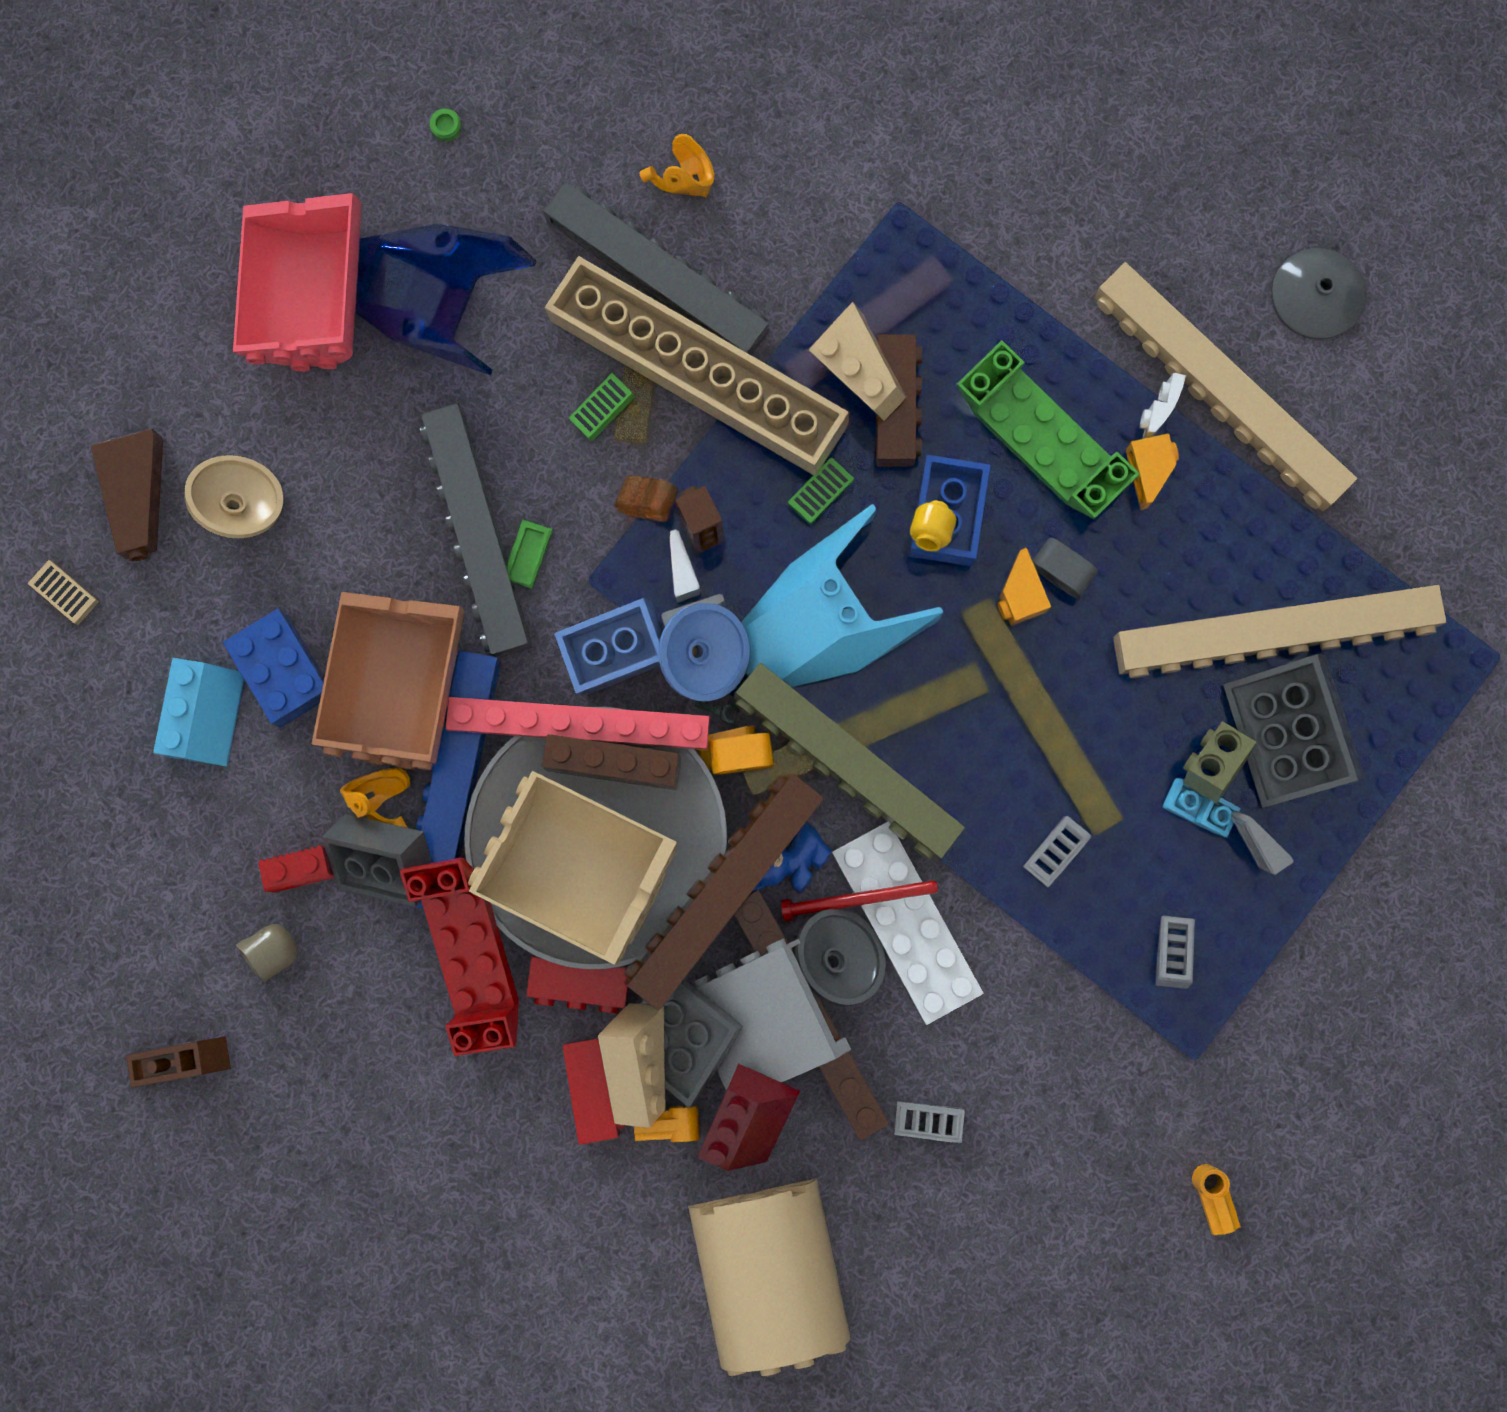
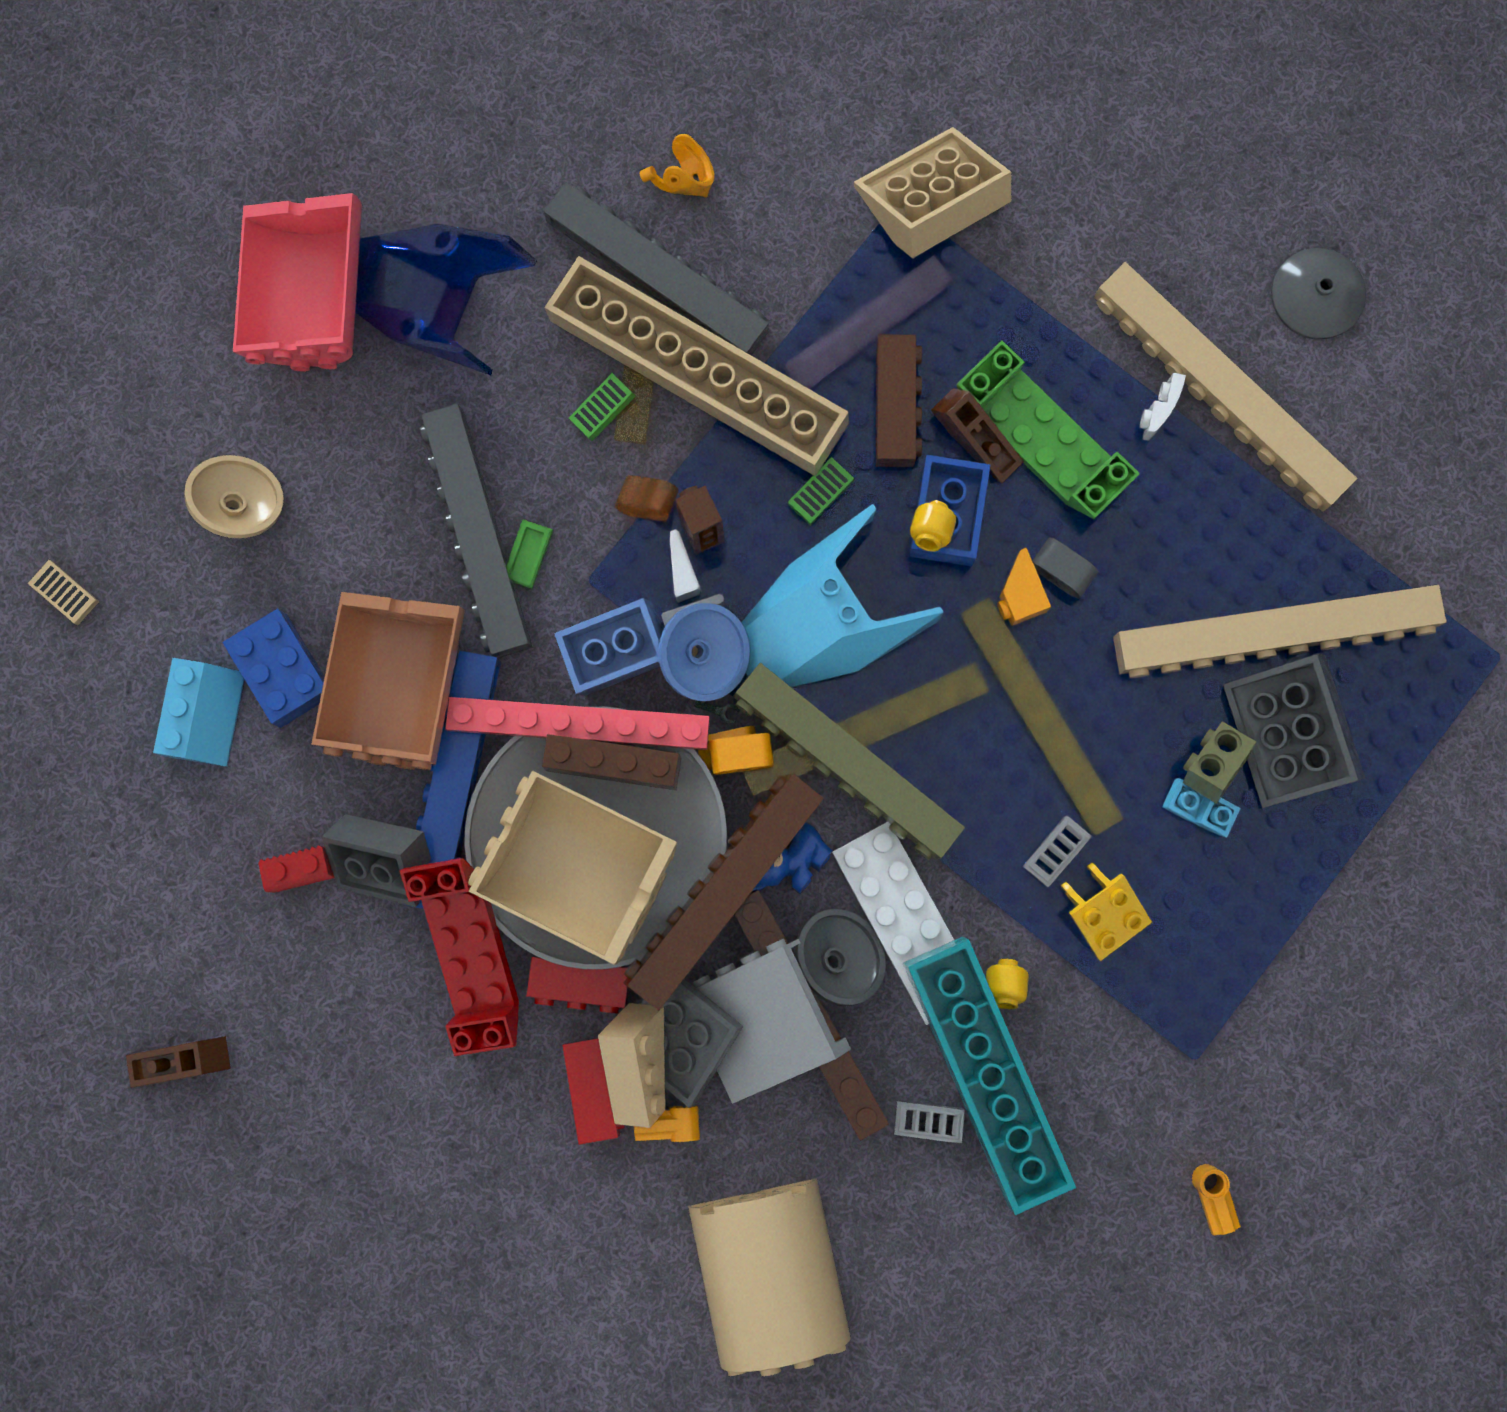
reddish brown slope [90,429,163,562] -> none
dark tan helmet [235,924,298,982] -> none
light orange helmet [340,768,410,828] -> none
bright green tile [430,108,462,142] -> none
dark red slope [698,1063,800,1171] -> none
red bar [781,880,938,922] -> none
tan wedge [809,302,906,421] -> none
light orange slope [1126,433,1179,510] -> none
light grey slope [1155,916,1195,989] -> none
light grey slope [1231,811,1294,875] -> none
none -> tan slope [854,127,1011,258]
none -> teal brick [903,936,1076,1215]
none -> reddish brown slope [931,388,1024,483]
none -> yellow head [986,959,1029,1010]
none -> yellow plate [1061,863,1152,961]

